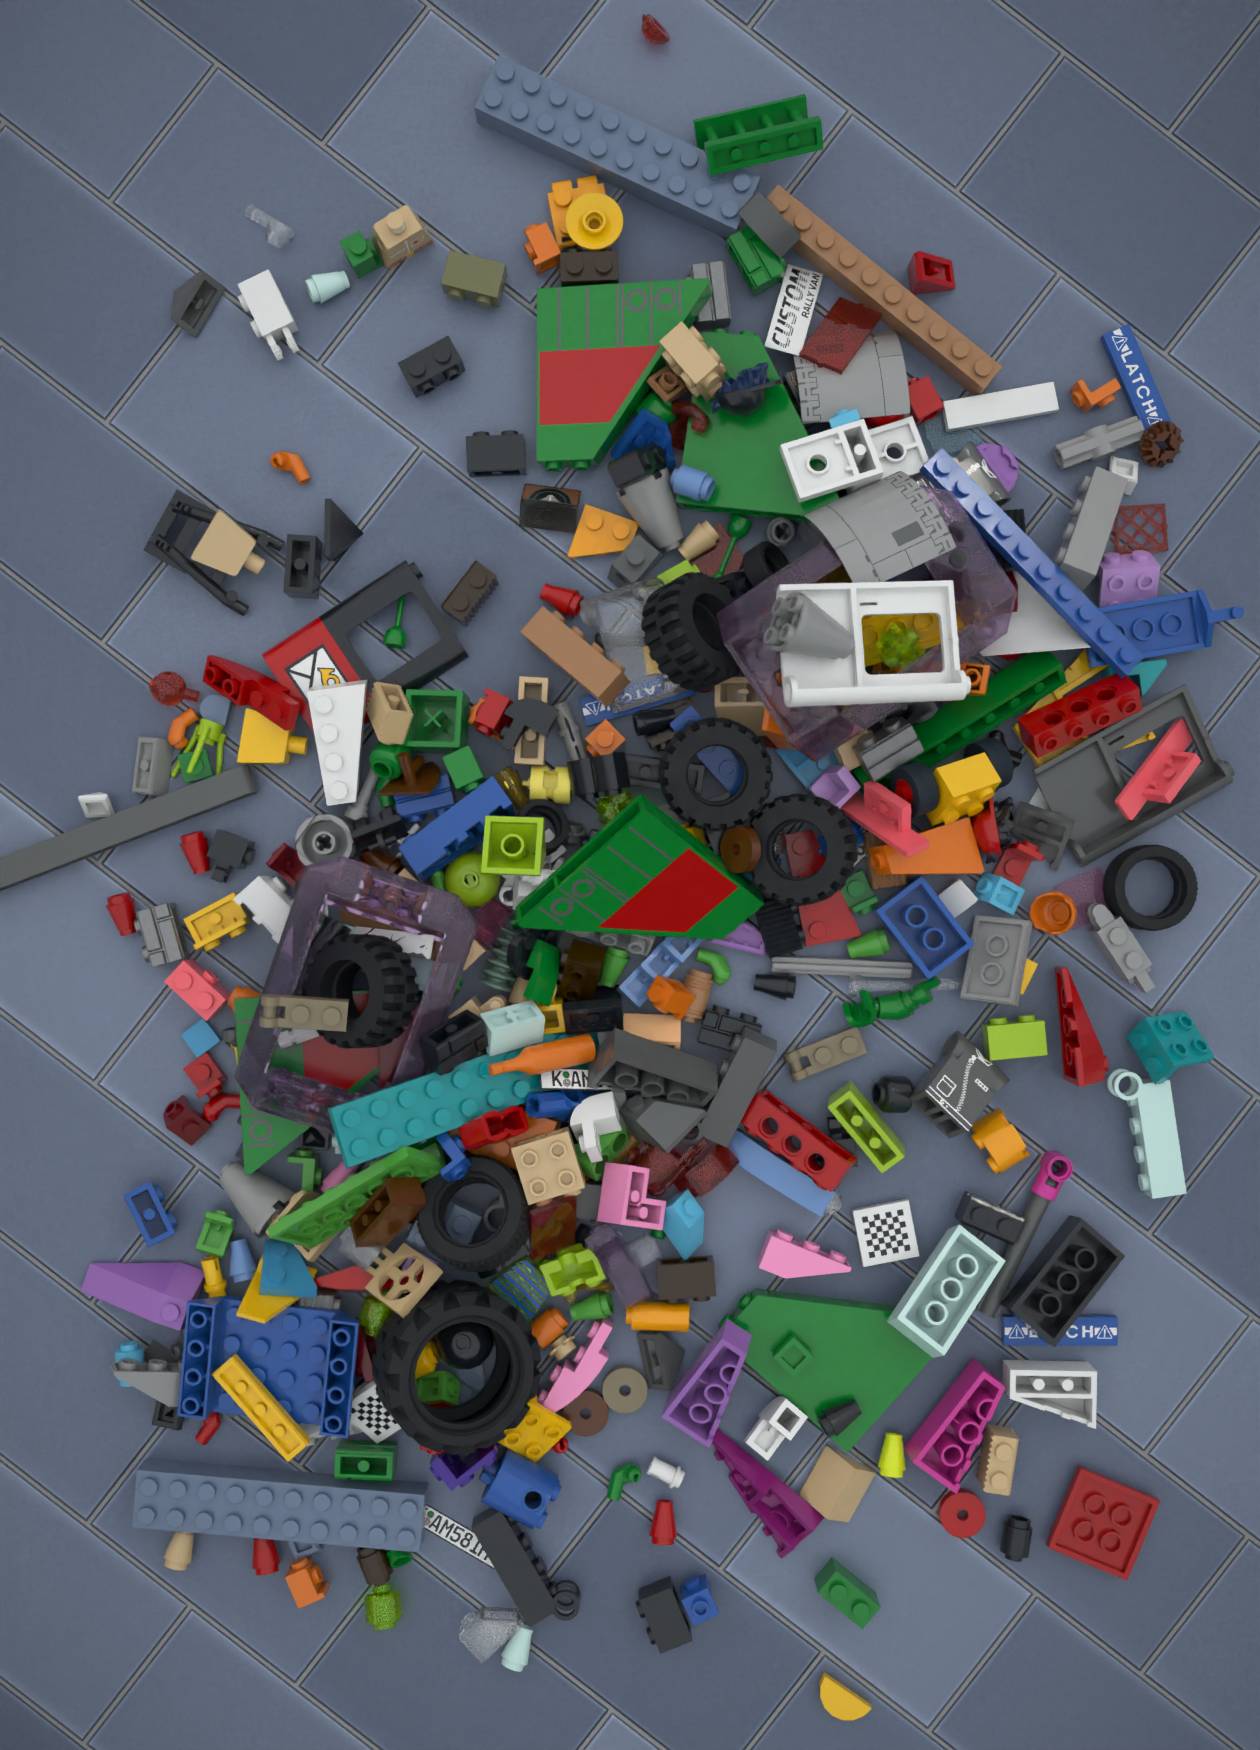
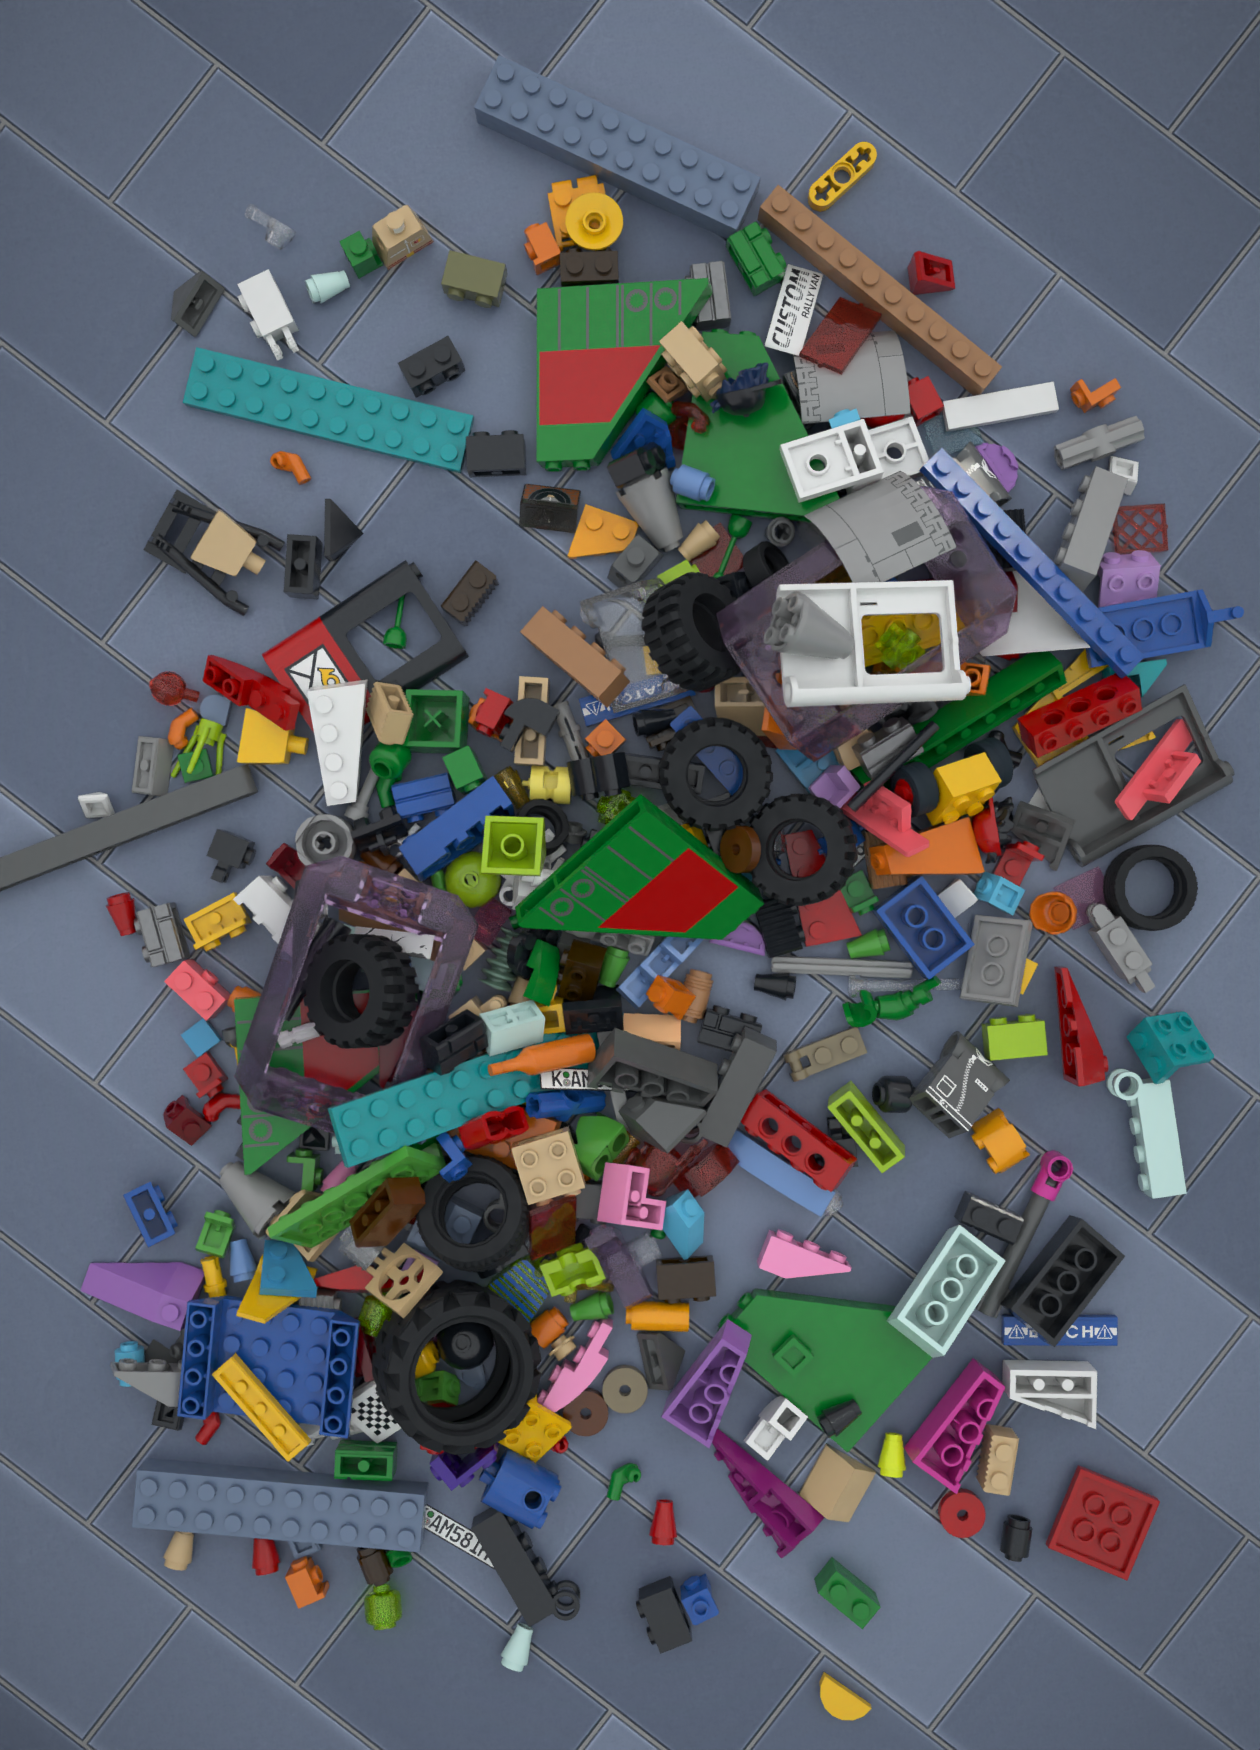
red cone [179,831,211,874] -> none
dark tan plate [259,994,349,1032] -> none
reddish brown shield [378,752,441,796] -> none
clear slope [458,1607,525,1664] -> none
red cone [540,583,584,617] -> none
white brick [570,1091,622,1163] -> none
clear red animal [642,14,670,45] -> none
white pin [647,1456,685,1489] -> none
green fence [693,94,824,176] -> none
bright green arm [695,947,731,985] -> none
dark grey slope [738,190,801,259] -> none
white tile [852,1199,919,1267] -> none
blue tile [1100,324,1171,432] -> none
reddish brown gear [1139,421,1184,468] -> none
none -> teal plate [183,347,474,473]
none -> yellow beam [808,142,877,212]
none -> black bar [847,720,940,813]

